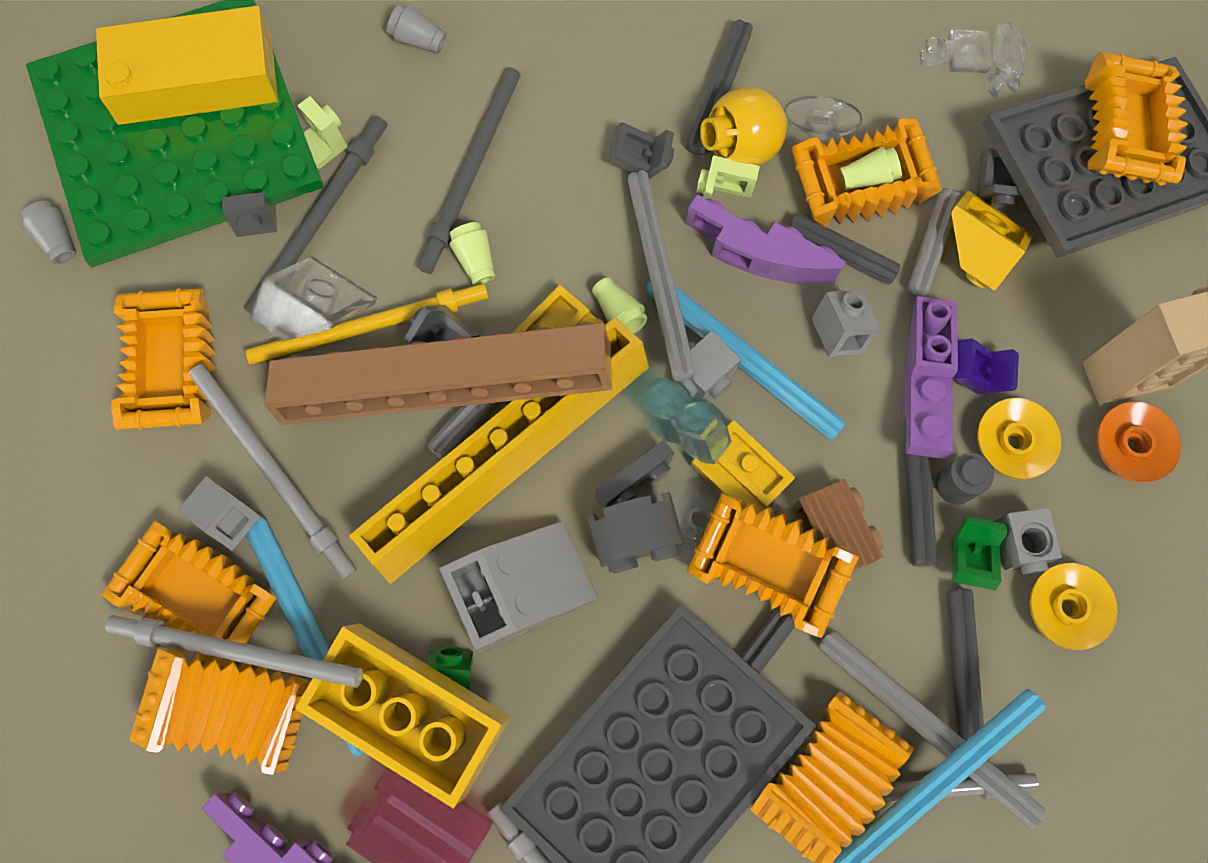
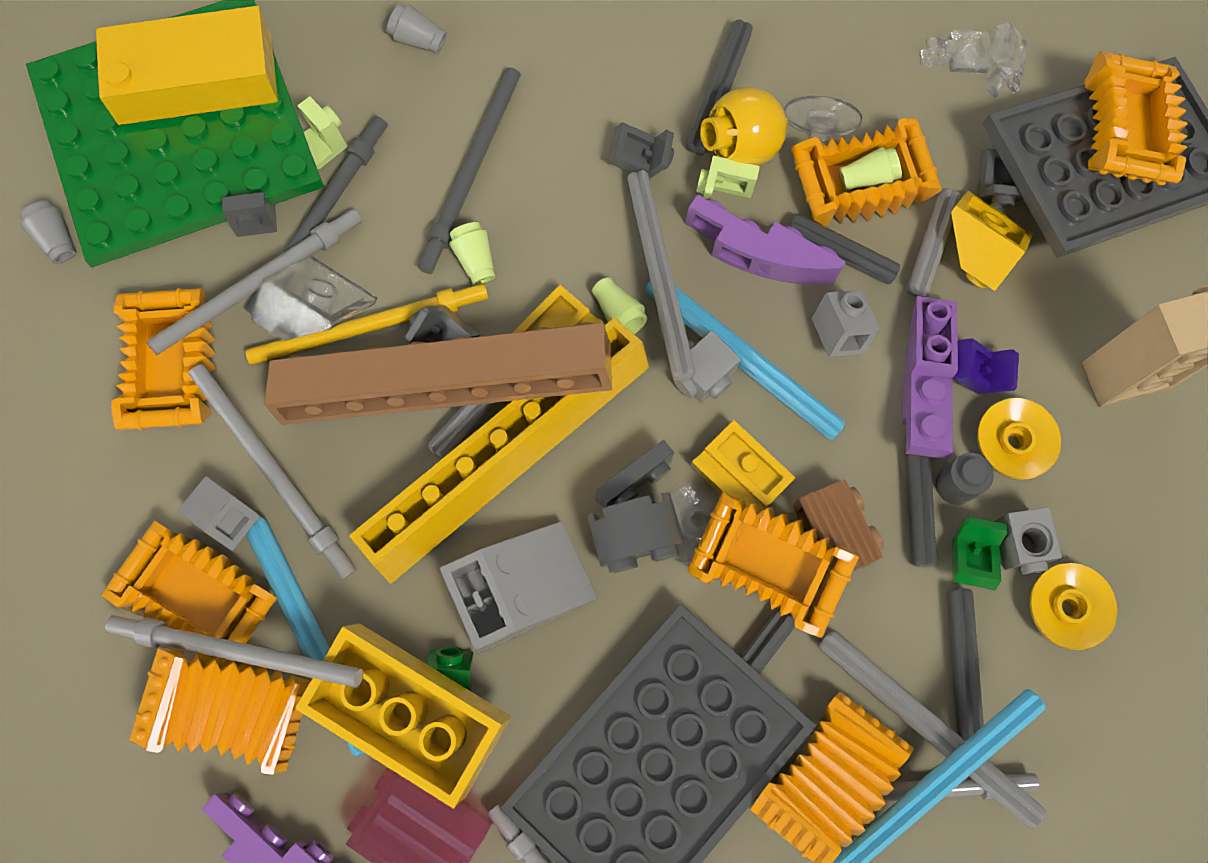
clear light blue brick [638,378,732,464] -> none
orange dish [1096,402,1181,483] -> none
none -> light grey bar [146,209,362,356]

